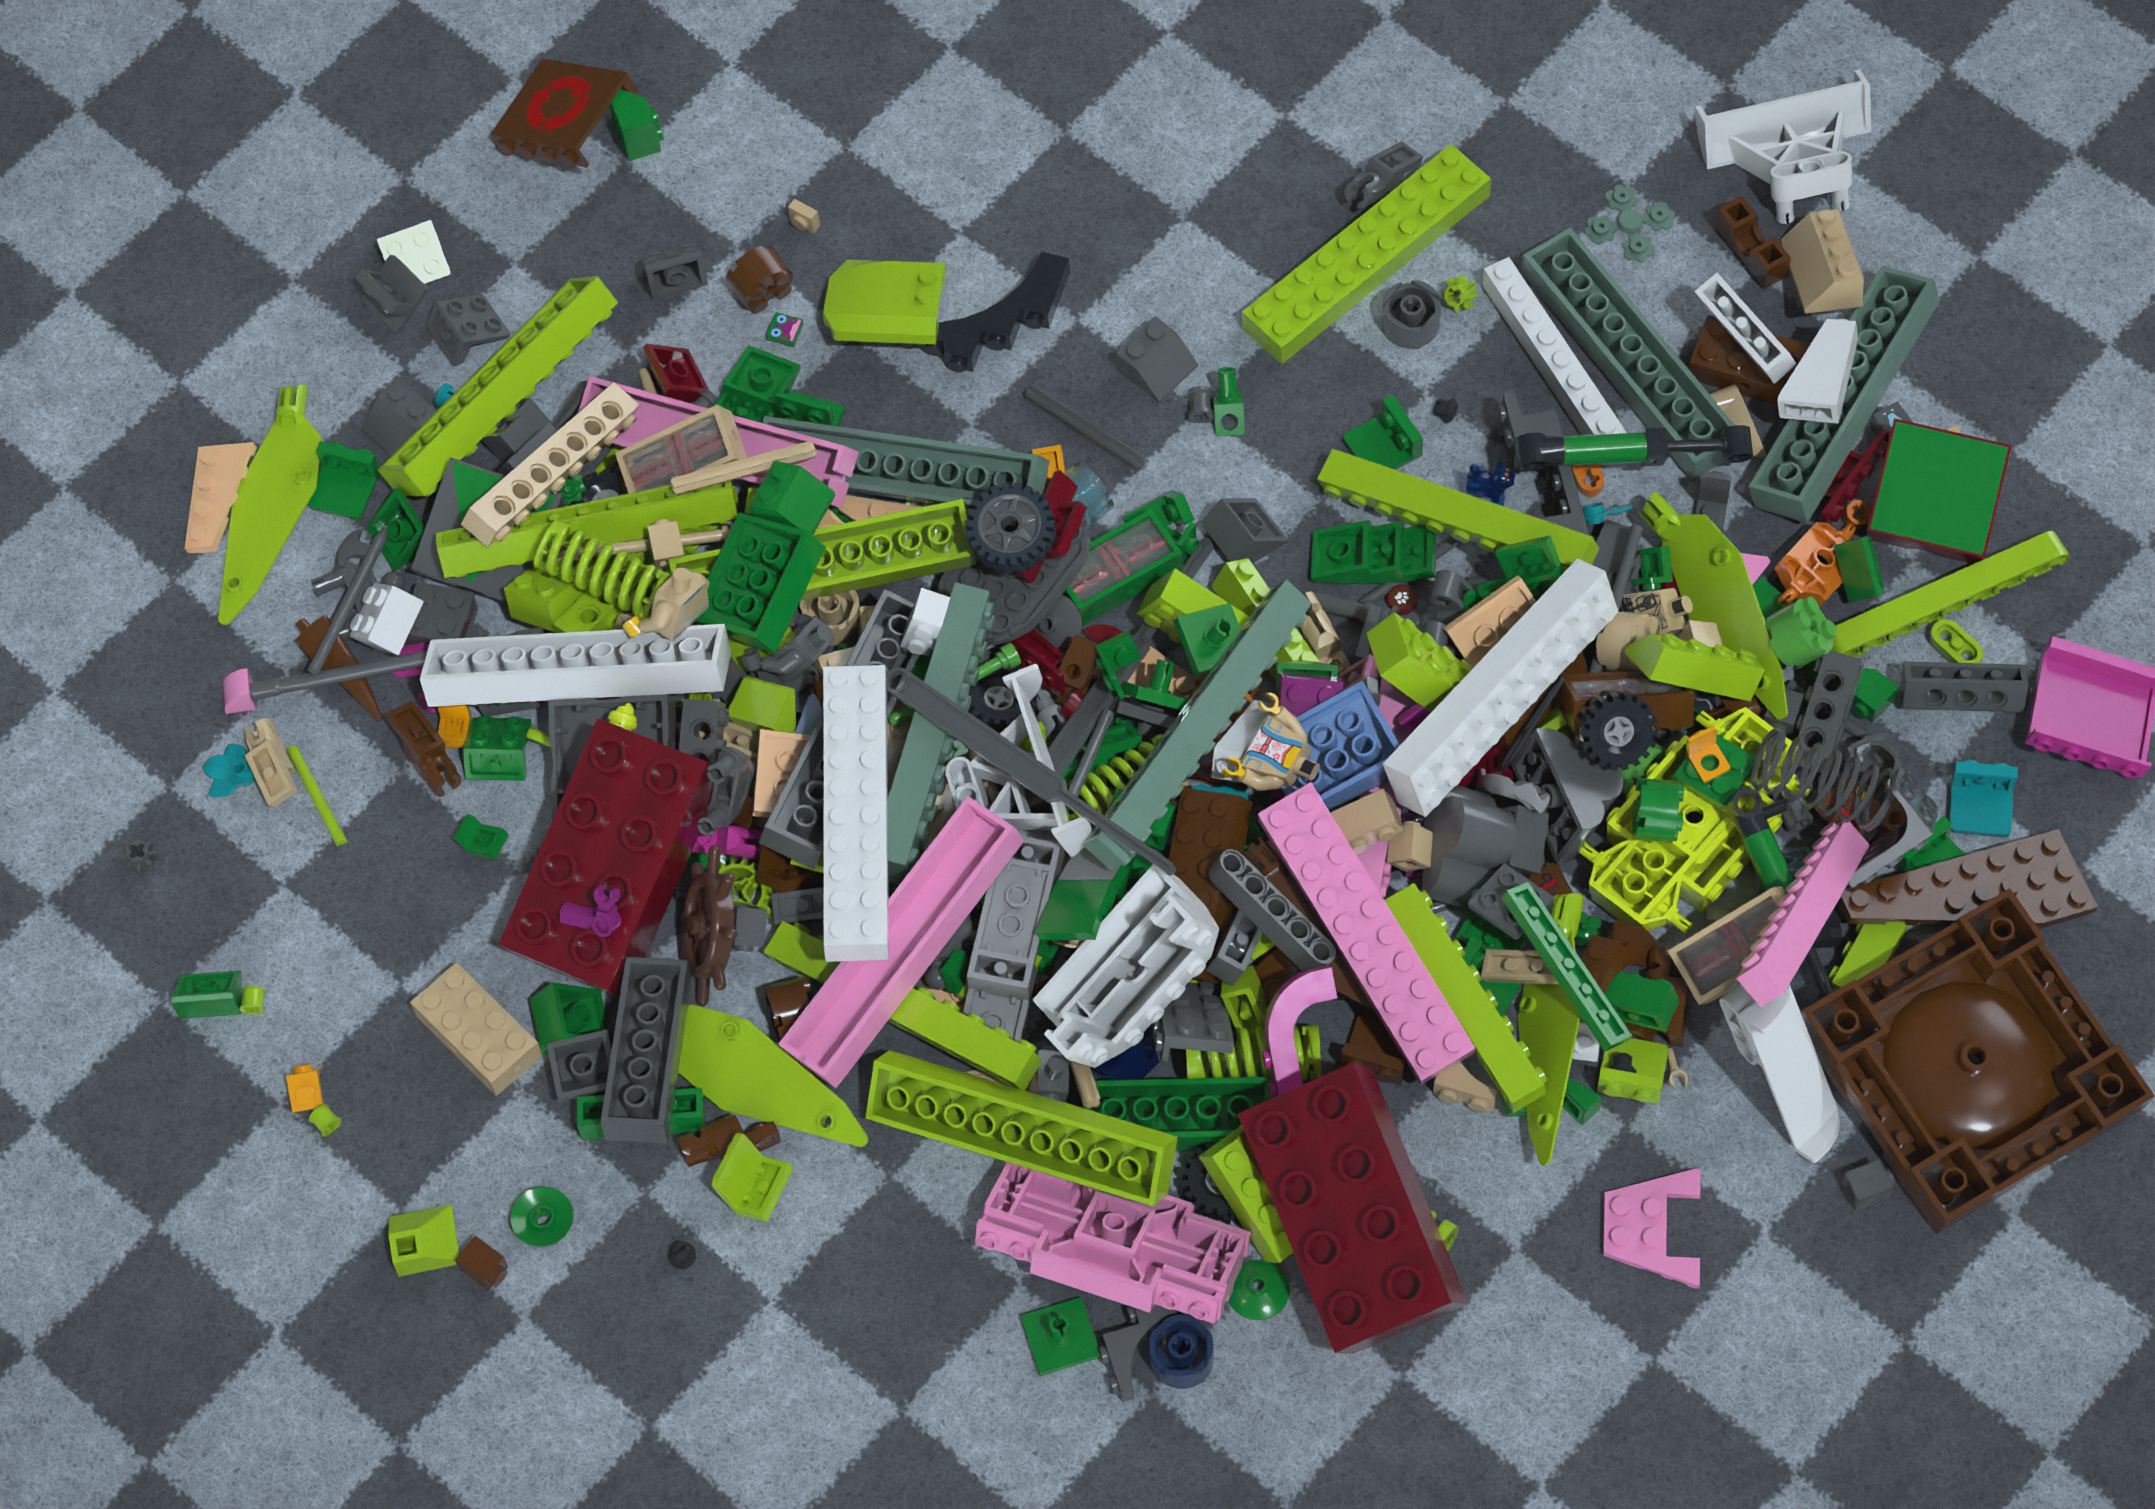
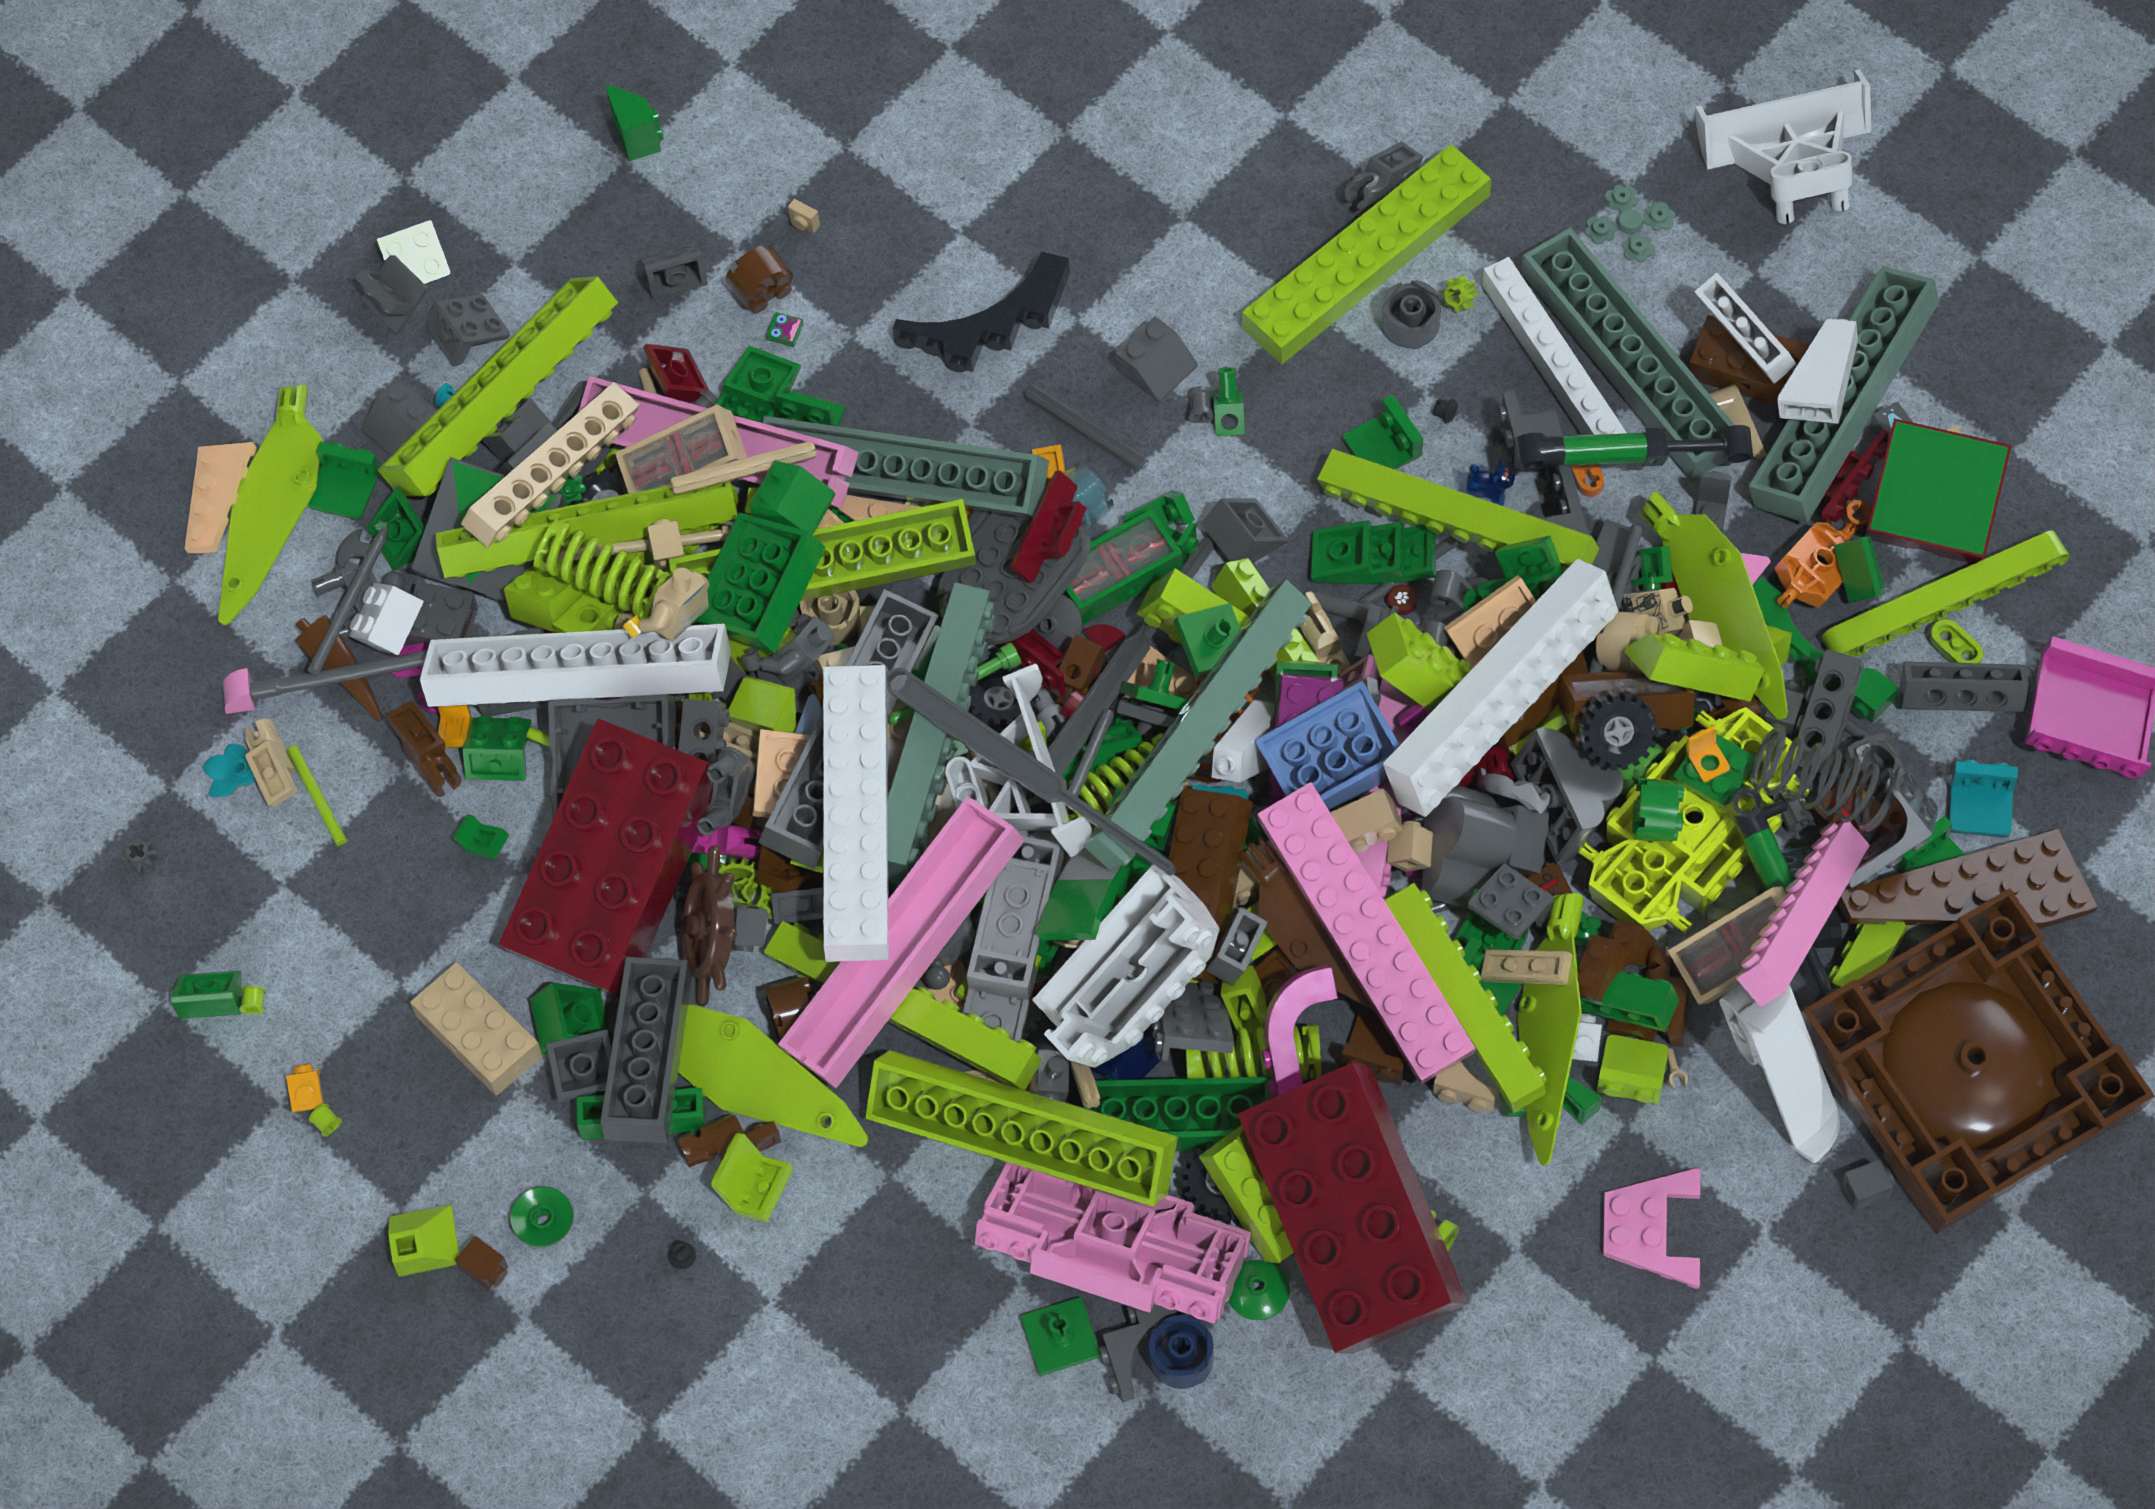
reddish brown panel [491,58,639,168] -> none
magenta bar [560,884,621,937] -> none
neon yellow plate [607,703,637,731] -> none
lime wedge [823,260,947,345] -> none
white brick [900,588,950,656] -> none
green tile [941,949,970,994] -> none
wheel [965,482,1056,574] -> none
green bracket [1095,630,1142,699] -> none
dark grey beam [1208,849,1336,972] -> none
torso [1221,693,1319,791] -> none
black piece [1499,676,1565,772] -> none
green plate [1501,882,1632,1052] -> none
teal plate [1582,502,1633,525] -> none
black piece [1609,1053,1637,1073] -> none
reddish brown arch [1715,195,1791,289] -> none
bright green brick [1765,597,1837,669] -> none
tan slope [1780,209,1864,314] -> none

